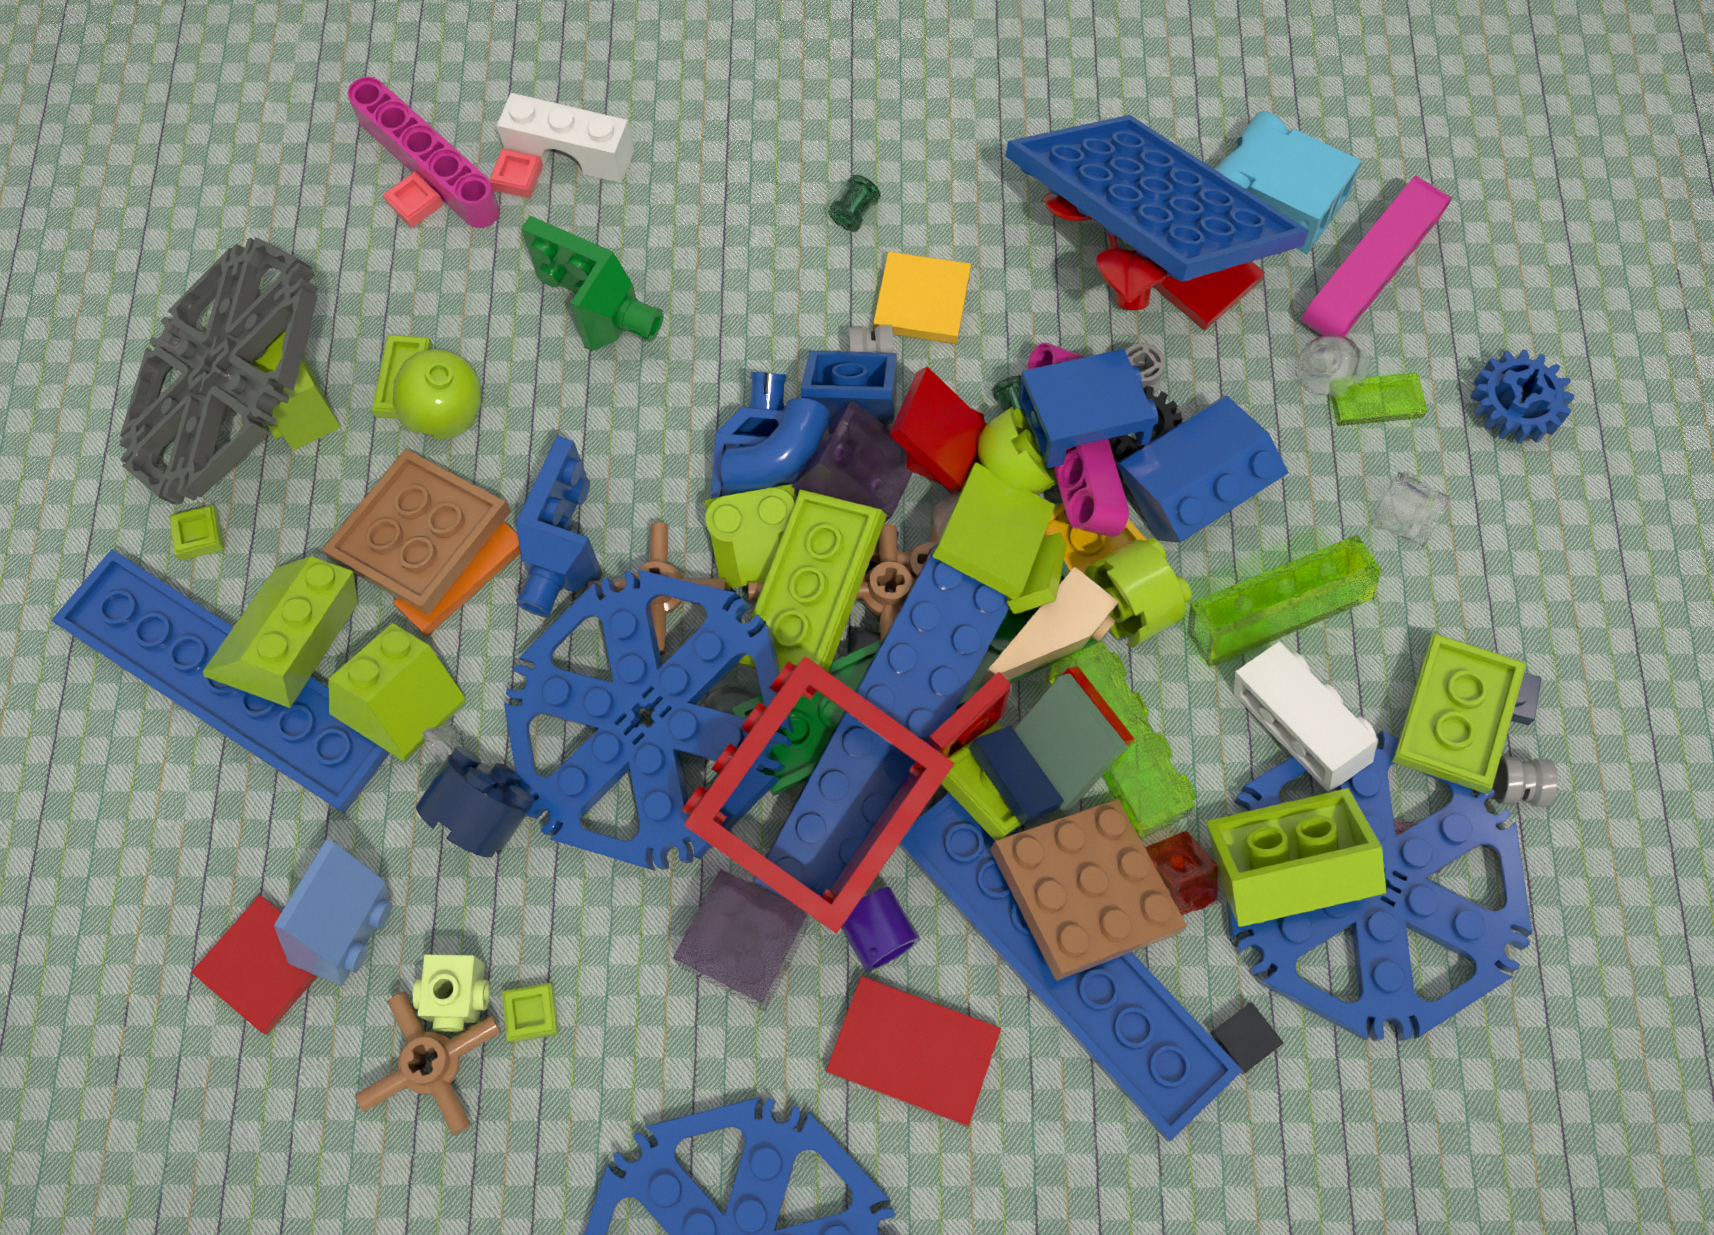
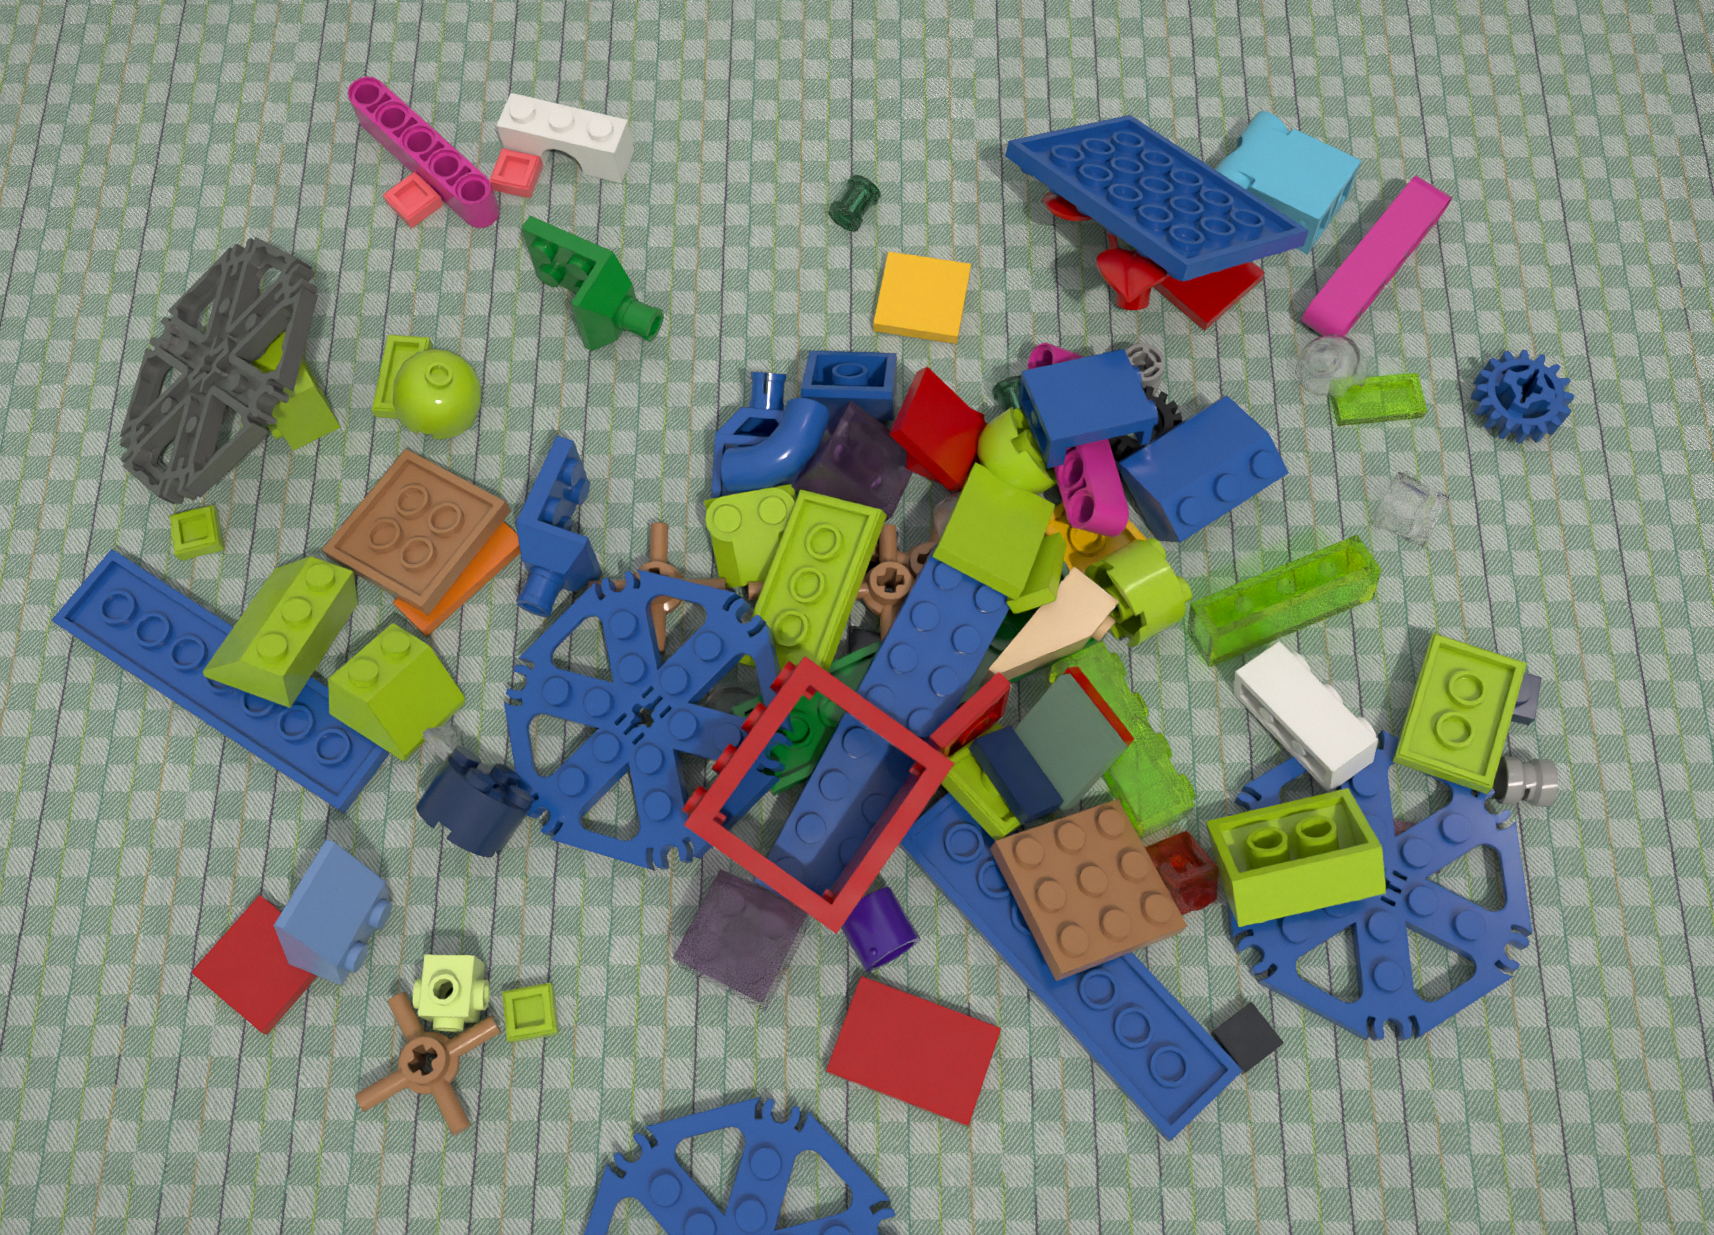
light grey wheel [849,324,894,353] -> none

